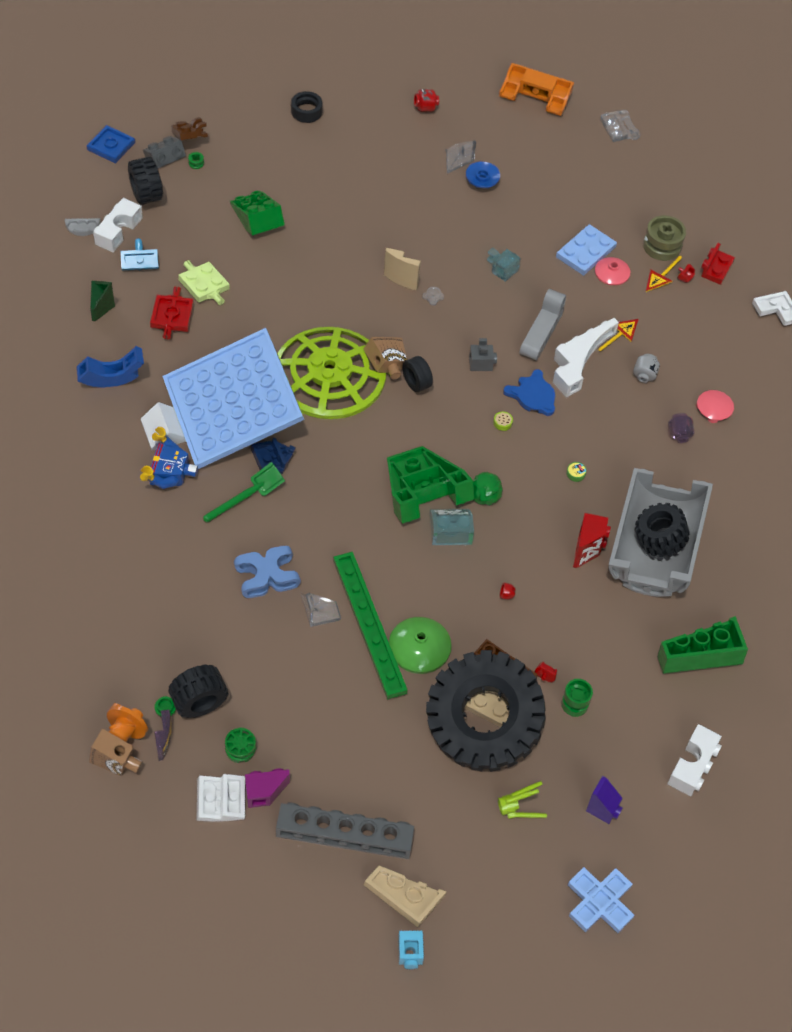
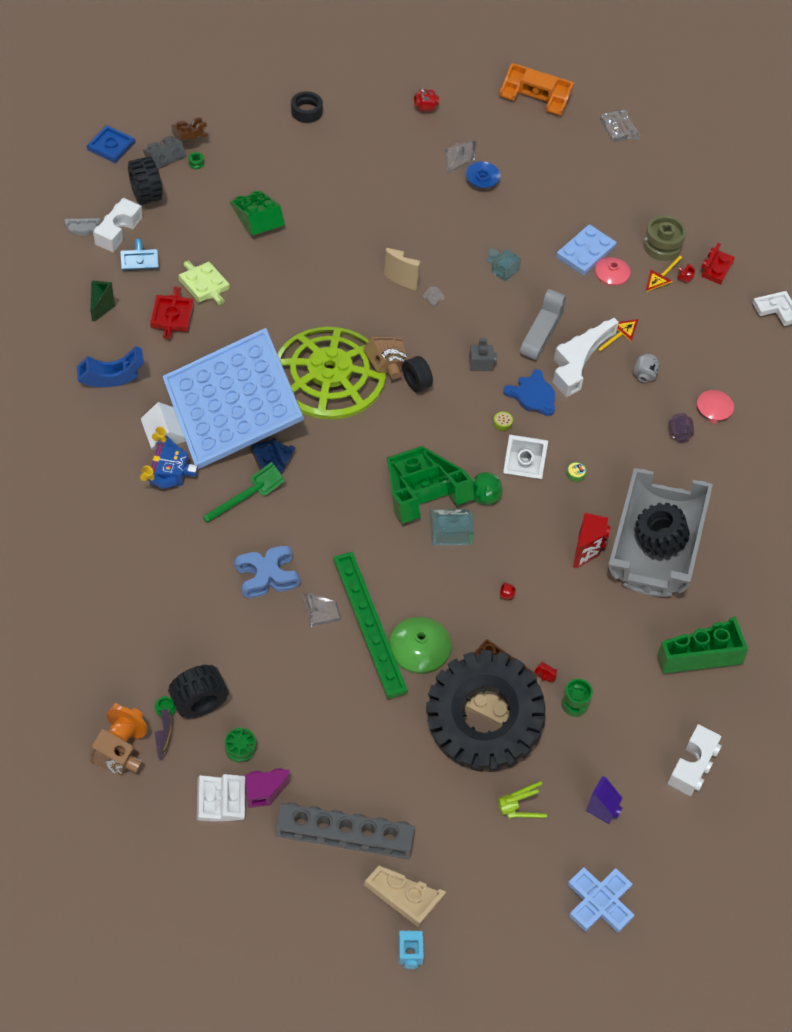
none -> white slope [503,434,548,479]

